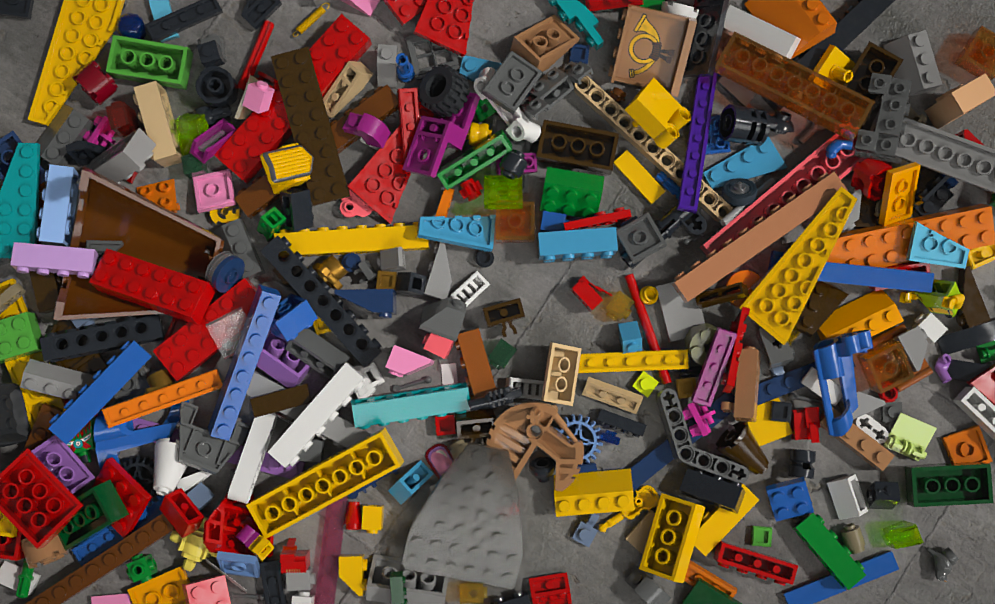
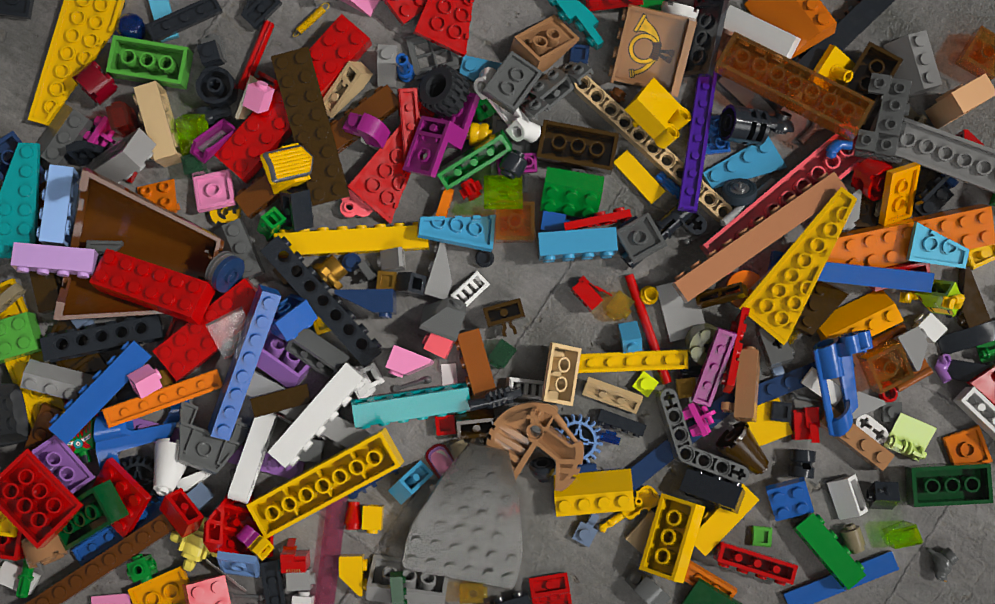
none -> bright pink brick [127,364,162,399]

